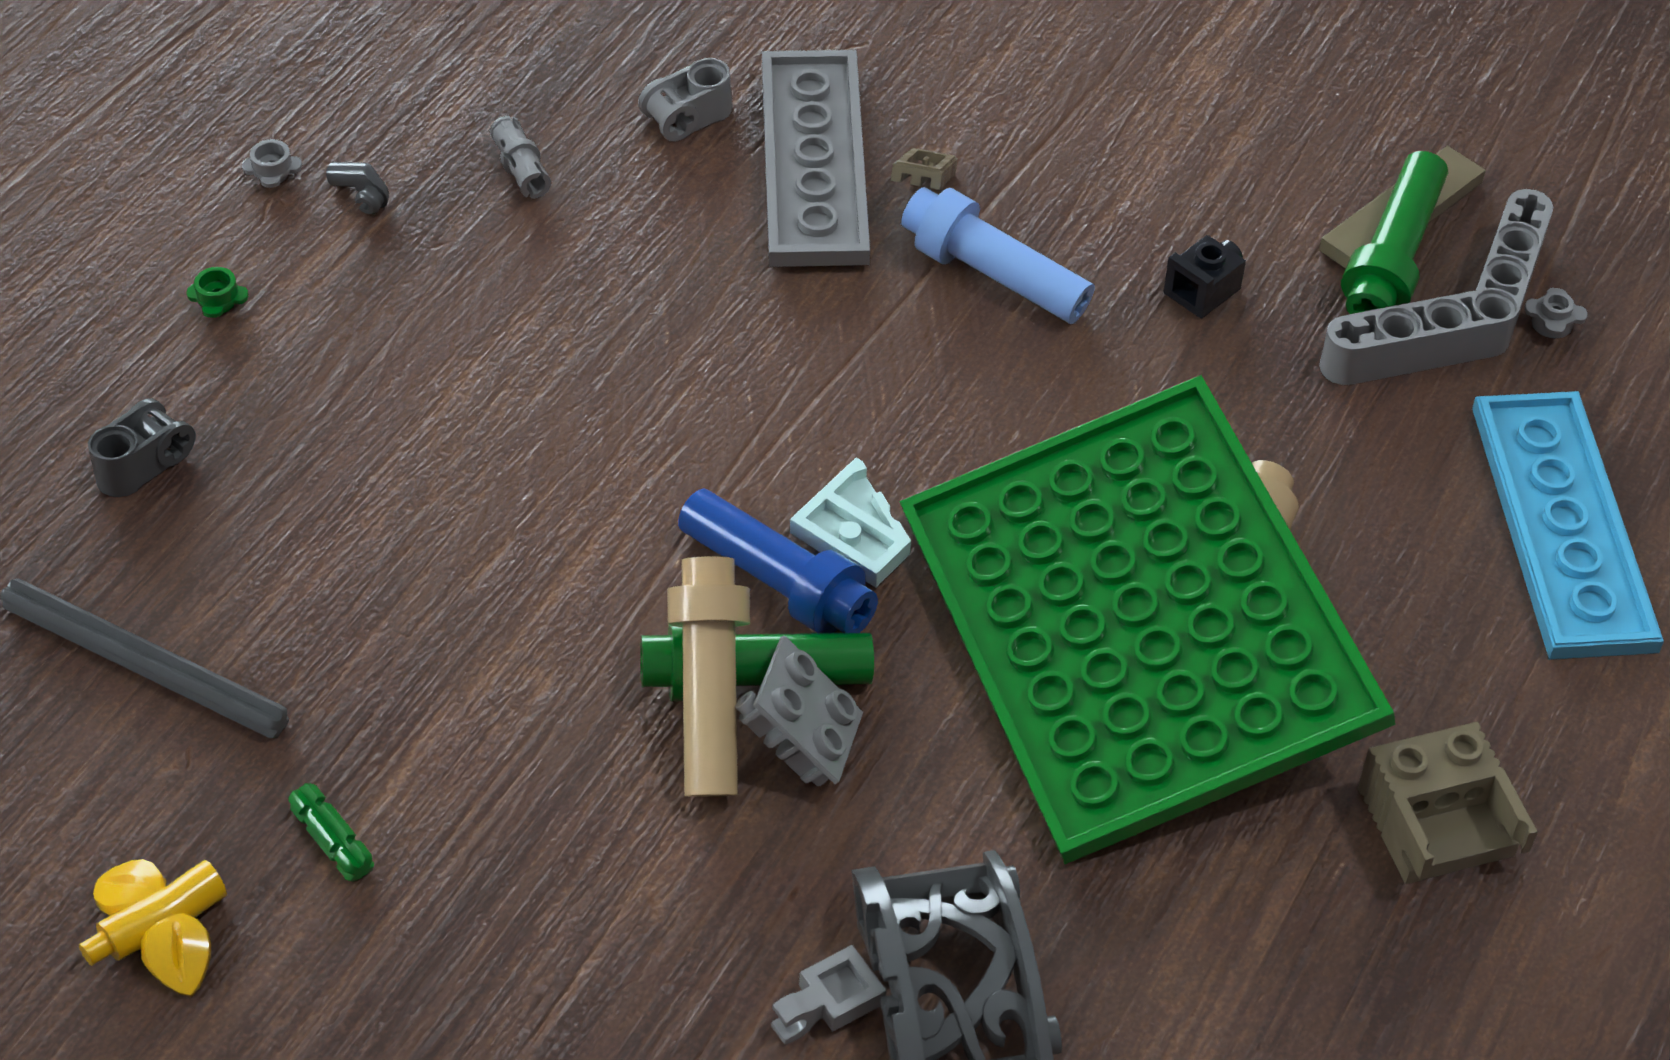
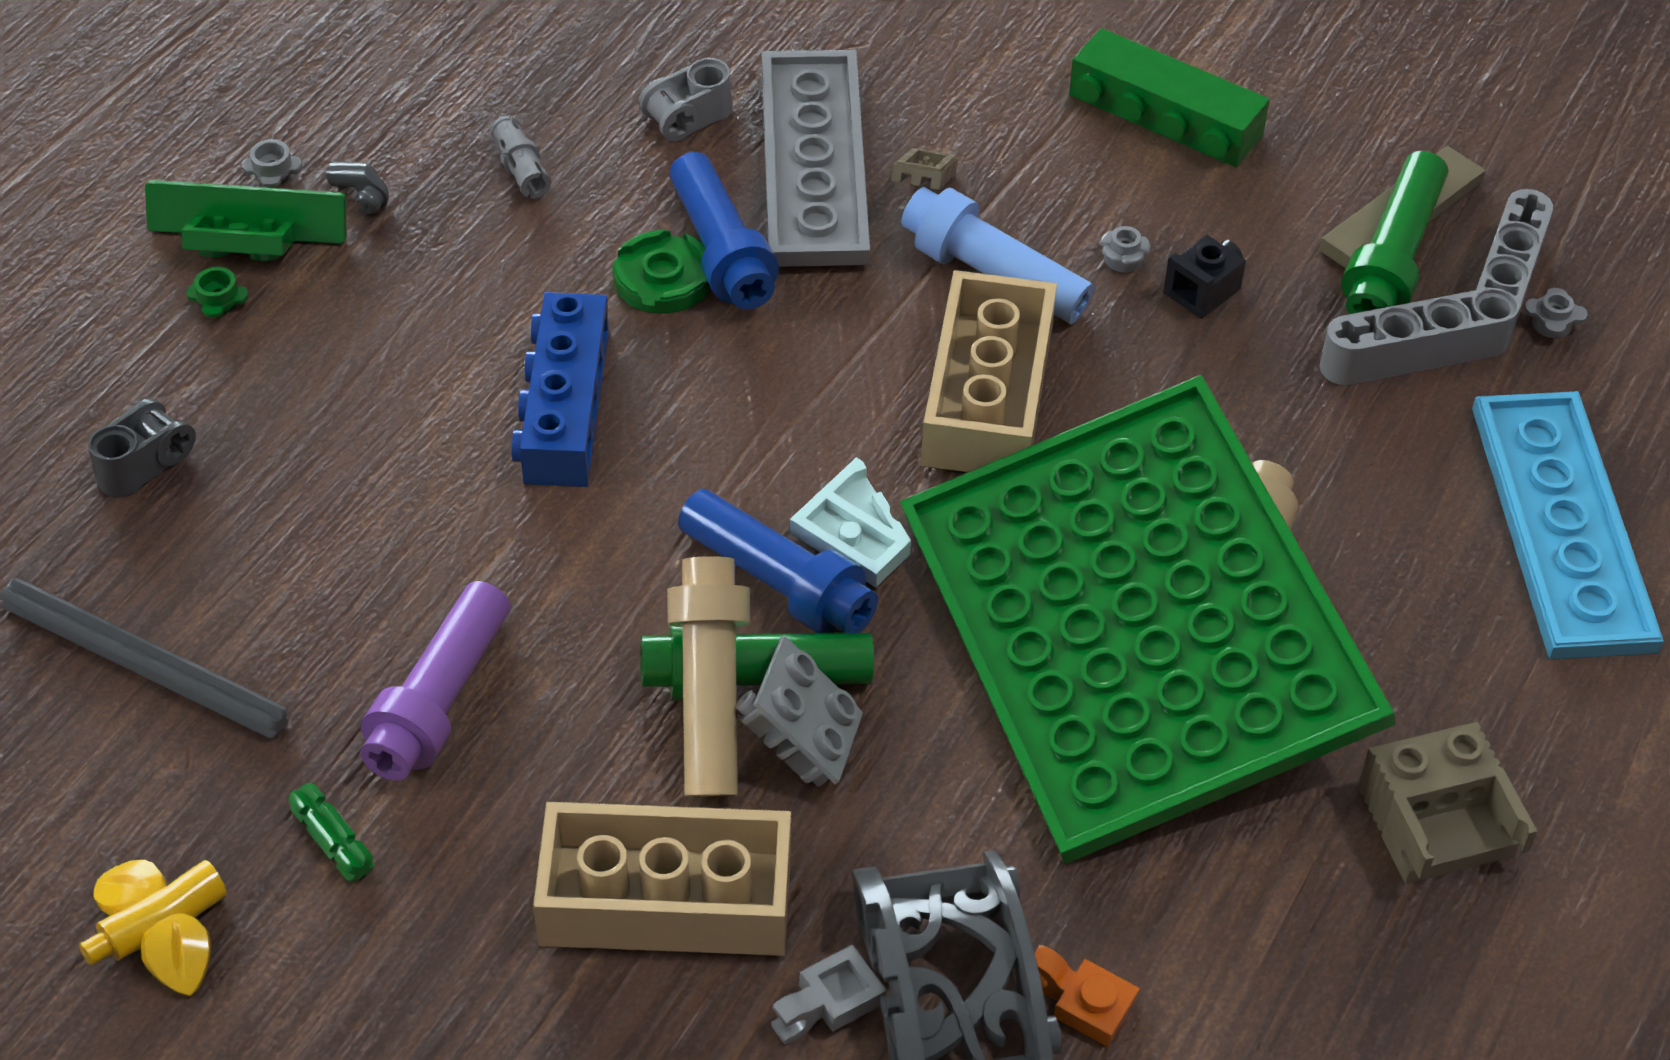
none -> green bracket [145,180,347,261]
none -> medium lavender piece [360,581,511,781]
none -> blue brick [512,292,609,487]
none -> tan brick [533,802,791,956]
none -> green tile [612,230,711,314]
none -> blue piece [669,152,779,310]
none -> tan brick [921,270,1057,472]
none -> orange plate [1034,945,1140,1047]
none -> green brick [1069,28,1270,167]
none -> light grey plate [1101,226,1150,272]

